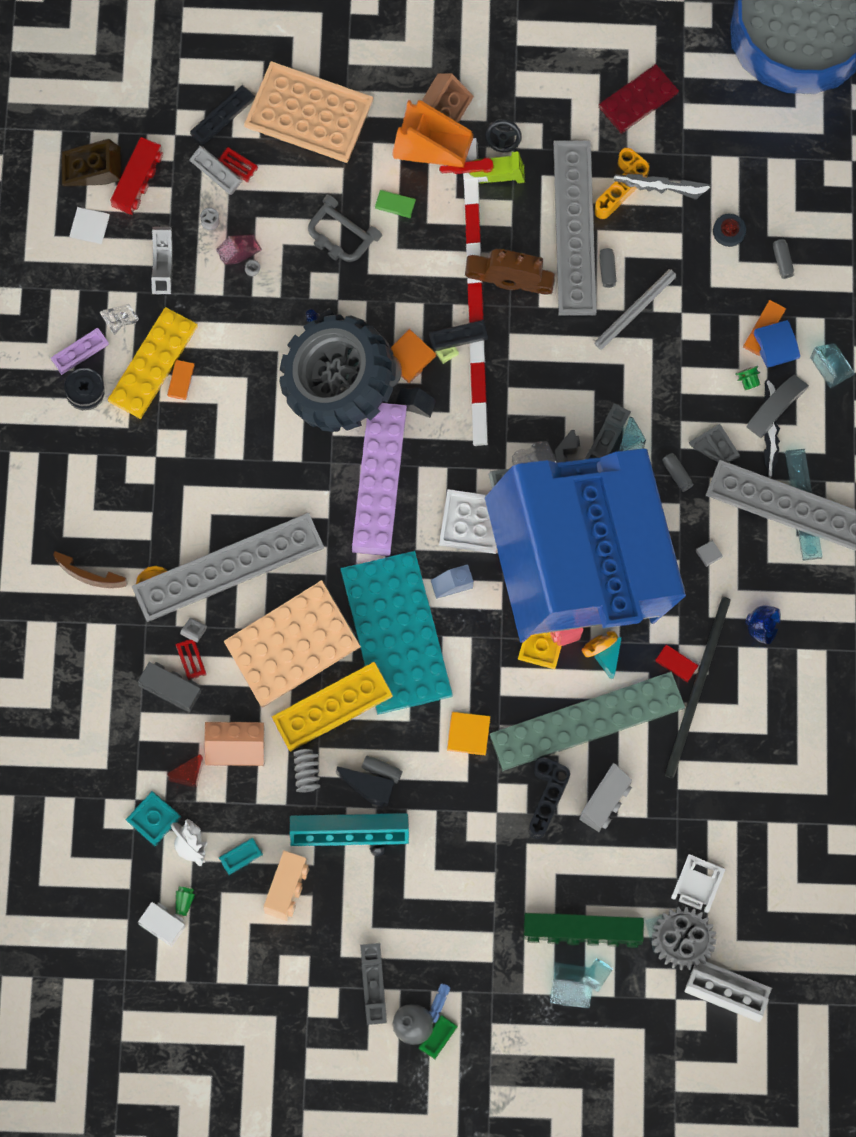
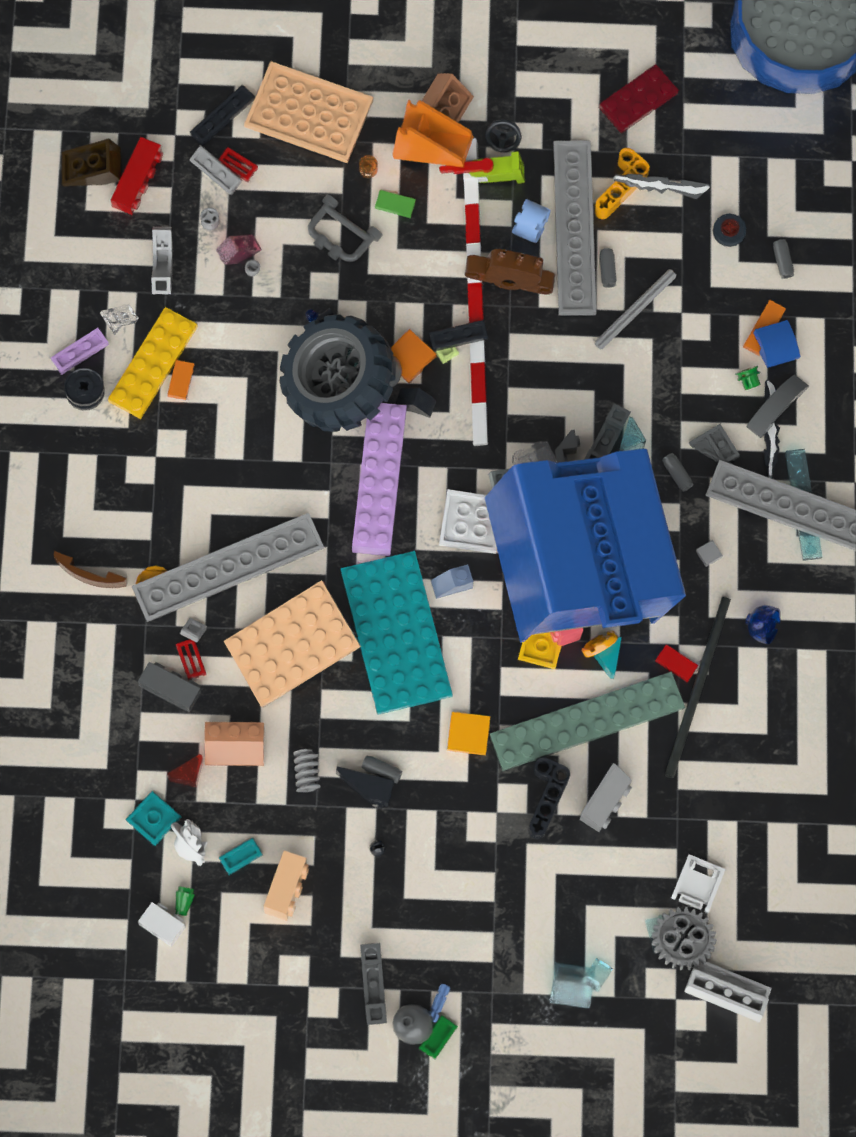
white sticker [69,207,110,244] -> none
yellow plate [272,662,393,751] -> none
teal brick [290,813,409,846] -> none
dark green brick [523,913,644,948] -> none
clear light blue slope [810,343,855,388] -> none
none -> clear orange wheel [359,155,378,178]
none -> light blue brick [512,199,551,243]

